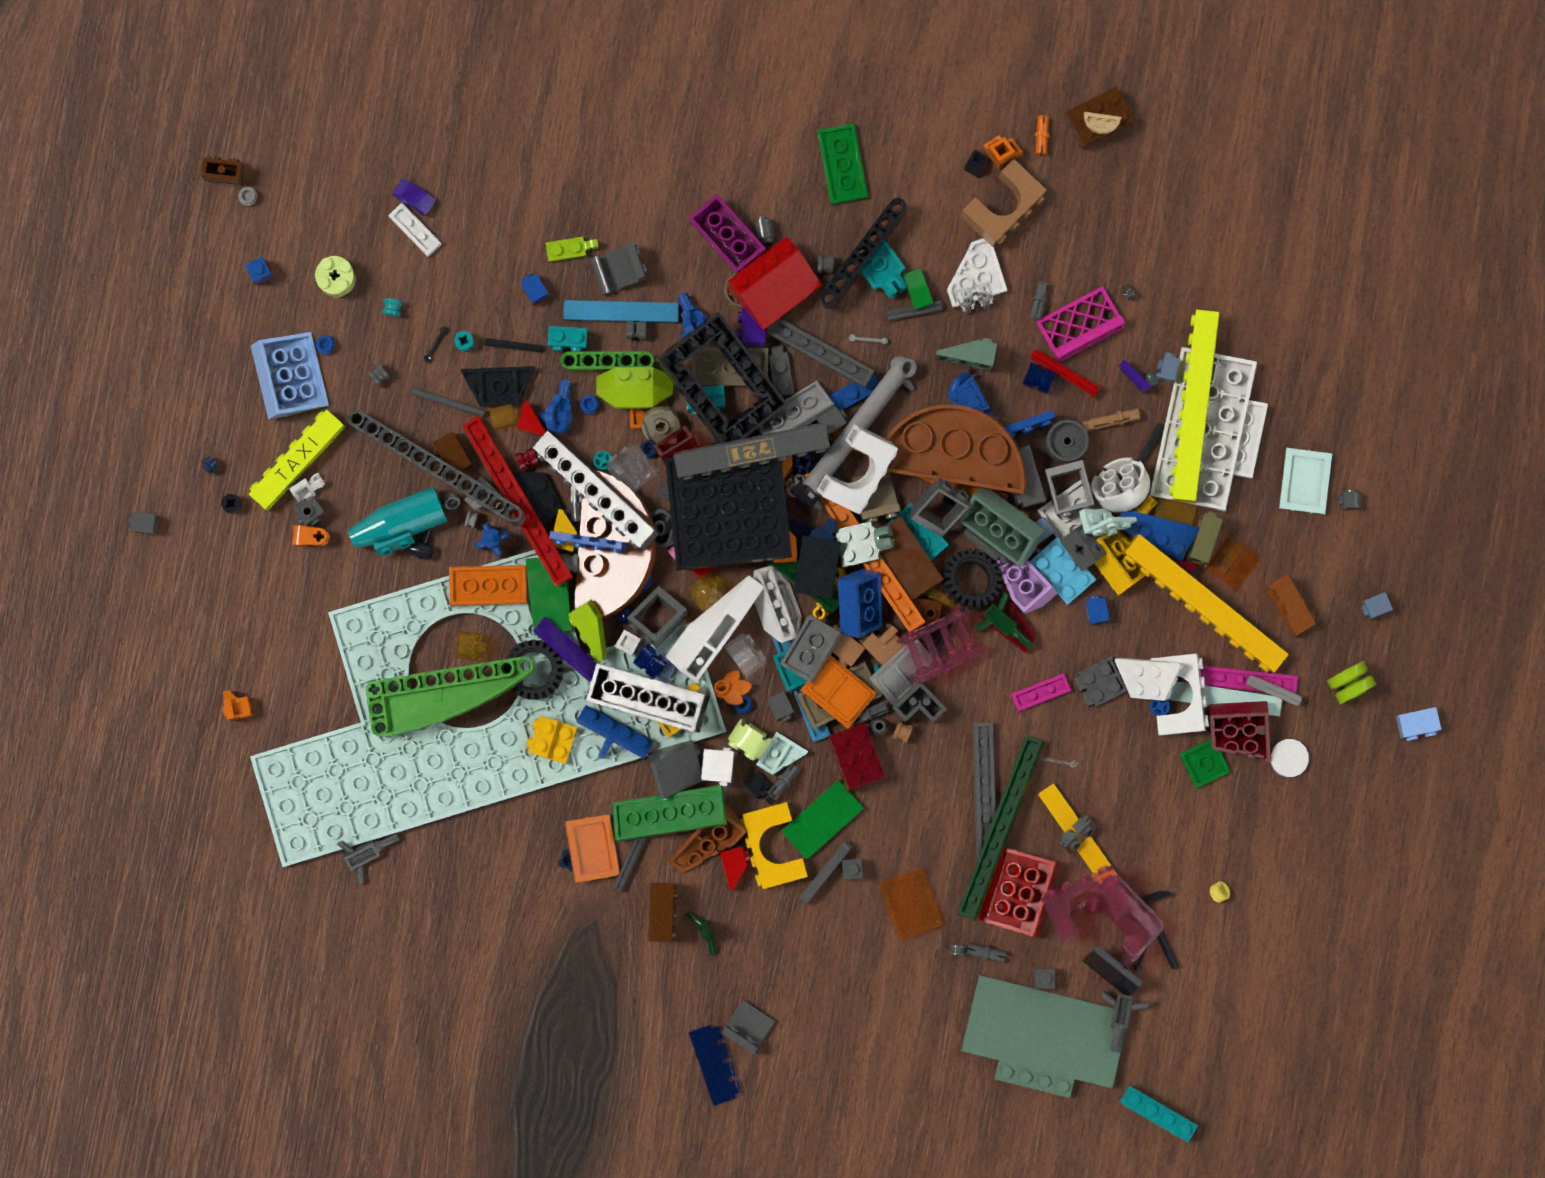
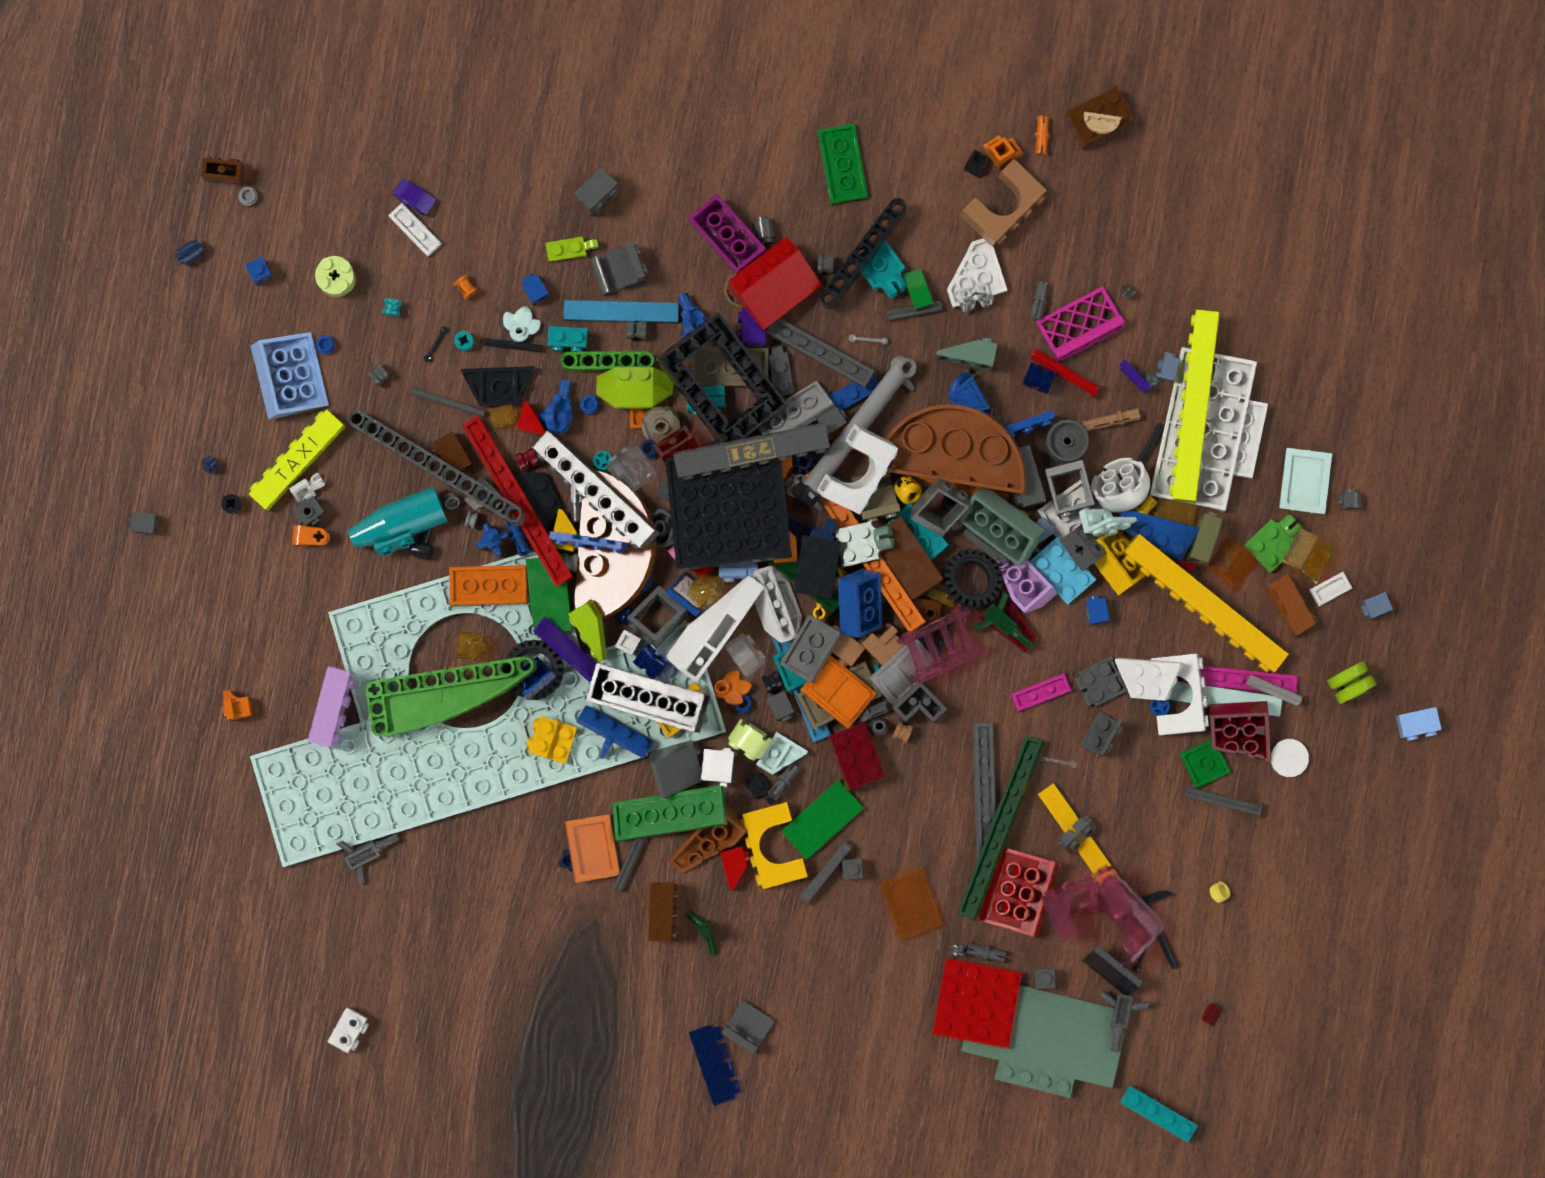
none -> dark blue brick [175,239,205,266]
none -> lavender brick [308,666,356,749]
none -> white brick [328,1007,369,1053]
none -> orange bush [453,274,478,300]
none -> light aqua plate [503,306,541,342]
none -> blue pin [506,518,531,557]
none -> clear blue wing [523,656,556,700]
none -> dark grey brick [574,167,619,216]
none -> tile [666,571,714,616]
none -> light blue brick [719,562,758,583]
none -> black wheel [762,671,783,694]
none -> yellow head [894,476,922,504]
none -> red plate [932,958,1022,1049]
none -> dark grey bracket [1080,712,1122,756]
none -> dark grey axle [1185,787,1262,818]
none -> dark red slope [1201,1003,1222,1026]
none -> bright green plate [1244,514,1303,573]
none -> clear yellow brick [1282,529,1335,584]
none -> white tile [1309,572,1352,607]

